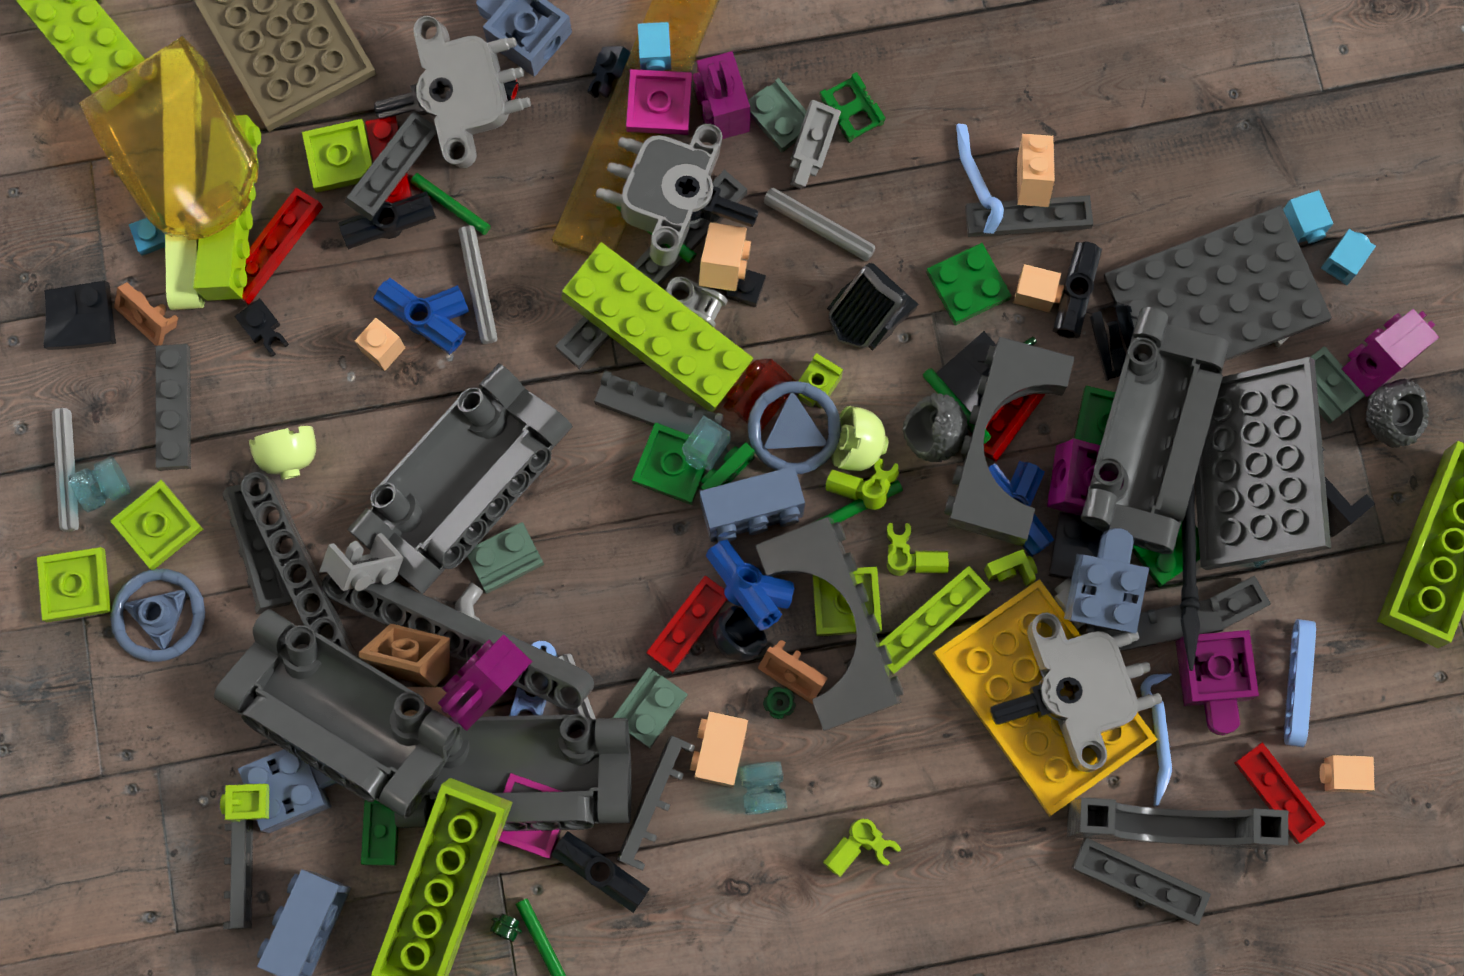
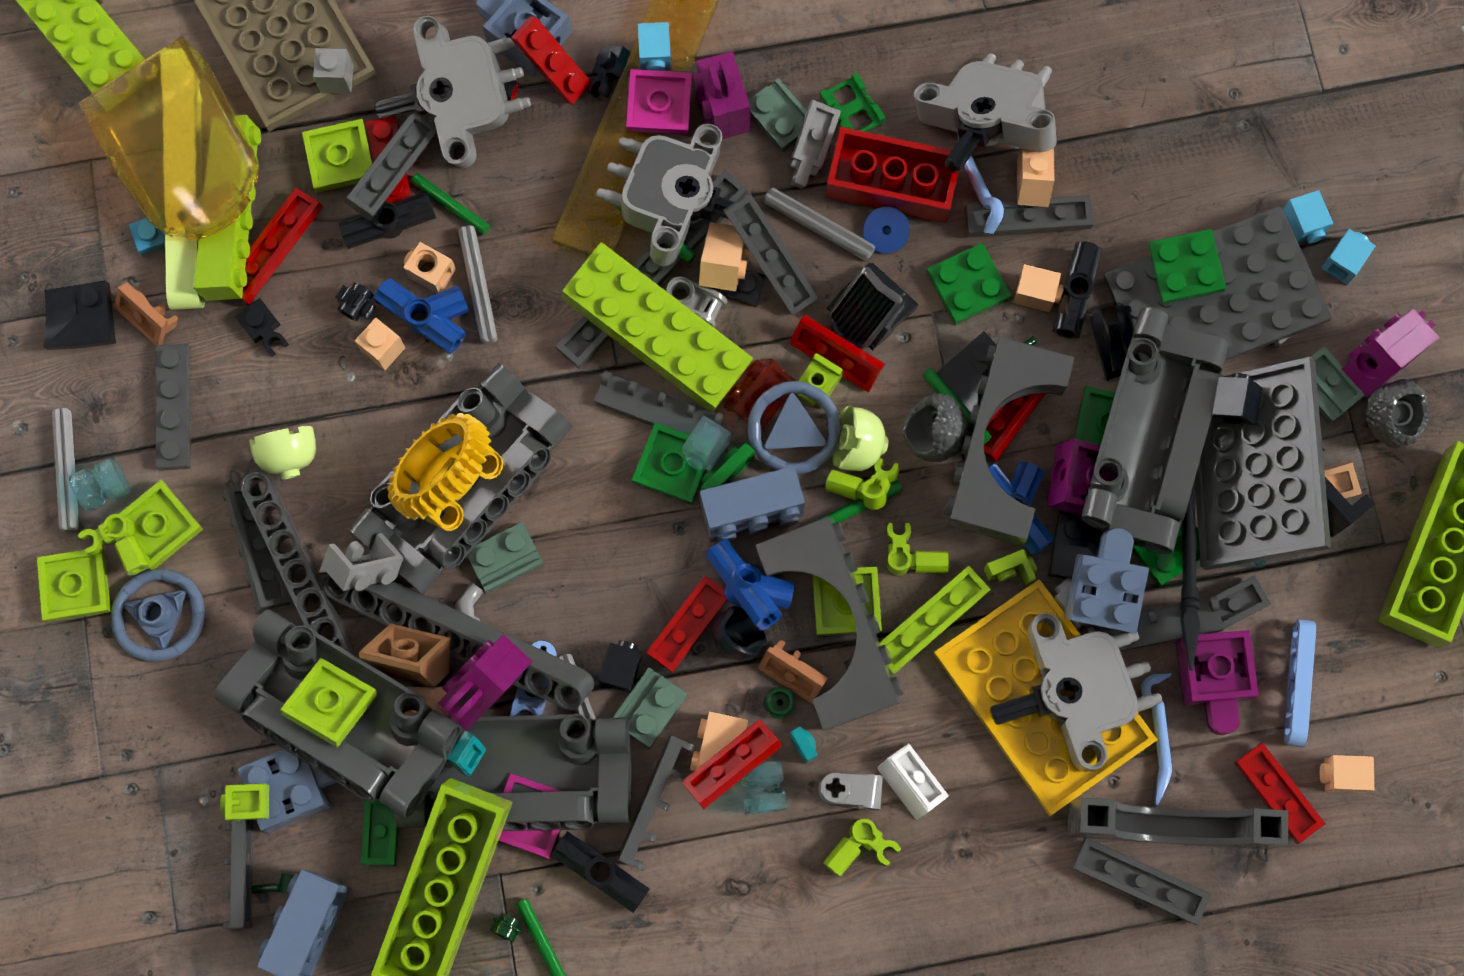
none -> lime bar [78,514,149,575]
none -> dark green hand [252,873,294,894]
none -> lime plate [280,658,377,748]
none -> light grey brick [313,48,353,94]
none -> black gear [335,282,376,322]
none -> yellow piece [387,413,503,531]
none -> light nougat brick [403,242,456,294]
none -> teal tile [447,731,486,777]
none -> red plate [511,16,591,105]
none -> black brick [598,640,643,693]
none -> red plate [681,719,782,810]
none -> dark grey plate [723,193,818,316]
none -> red plate [789,315,885,393]
none -> teal tile [789,726,818,764]
none -> light grey piece [818,773,883,810]
none -> red brick [825,127,959,223]
none -> blue piece [864,207,910,254]
none -> white slope [878,743,949,820]
none -> light grey piece [914,53,1057,173]
none -> green plate [1148,229,1226,305]
none -> brick [1212,373,1263,425]
none -> light nougat brick [1324,459,1362,498]

